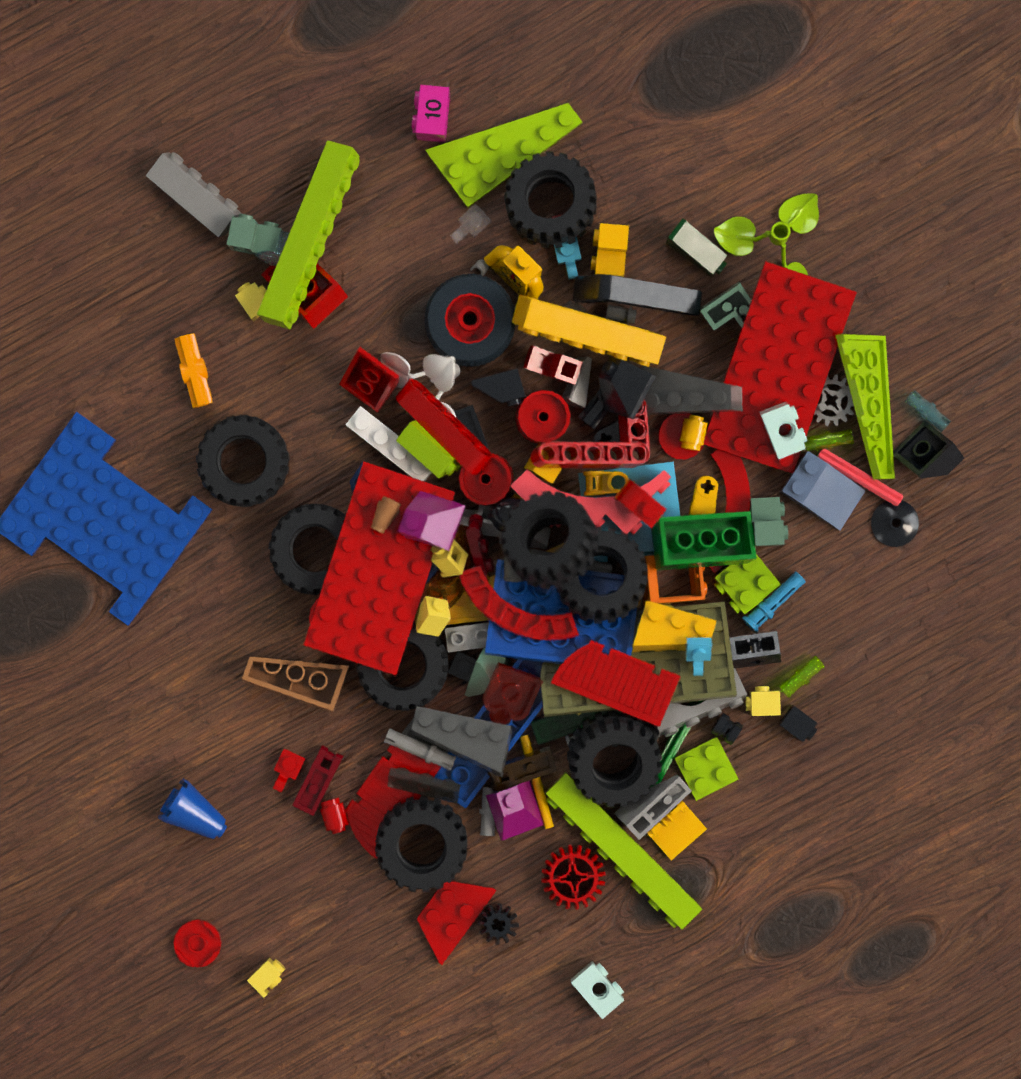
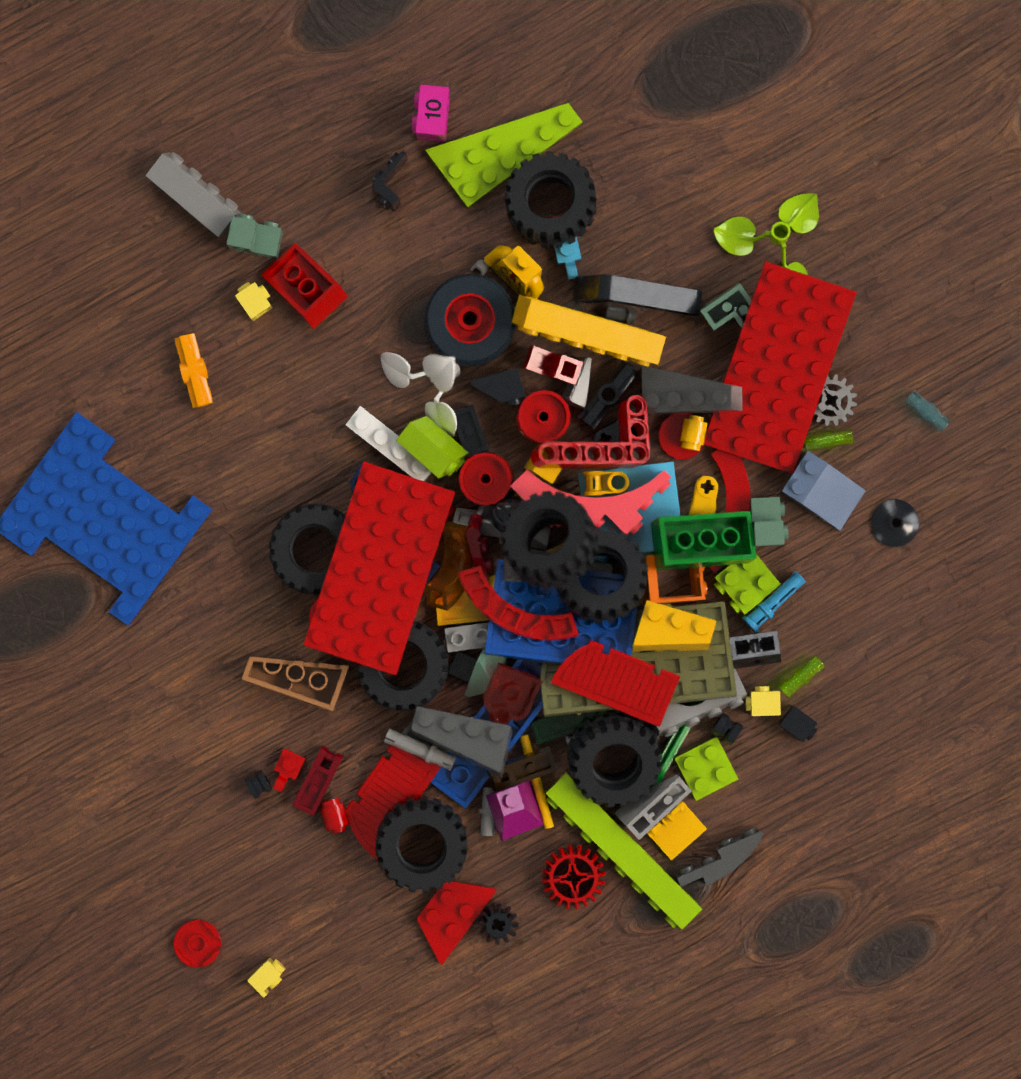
blue cone [158,778,227,839] -> none
black tyre [196,415,290,507] -> none
clear light blue plate [256,231,290,267] -> none
lime brick [257,140,360,330] -> none
red slope [339,347,399,413] -> none
medium nougat cone [371,496,401,534] -> none
clear smoke tile [387,767,461,804] -> none
red beam [396,378,492,475] -> none
magenta slope [398,491,466,551] -> none
light yellow brick [414,596,451,637] -> none
light yellow brick [431,540,468,577] -> none
clear plate [451,204,492,244] -> none
light aqua brick [571,961,624,1019] -> none
yellow brick [591,223,629,277] -> none
black slope [599,357,656,419] -> none
red brick [614,479,667,528] -> none
slope [666,218,727,277] -> none
medium azure plate [686,637,712,676] -> none
light aqua brick [759,402,807,459] -> none
coral axle [817,448,903,506] -> none
lime wing [836,334,895,480] -> none
black slope [893,421,964,479] -> none
none -> black wheel [244,769,272,799]
none -> black bracket [371,151,408,212]
none -> dark grey slope [676,827,763,886]

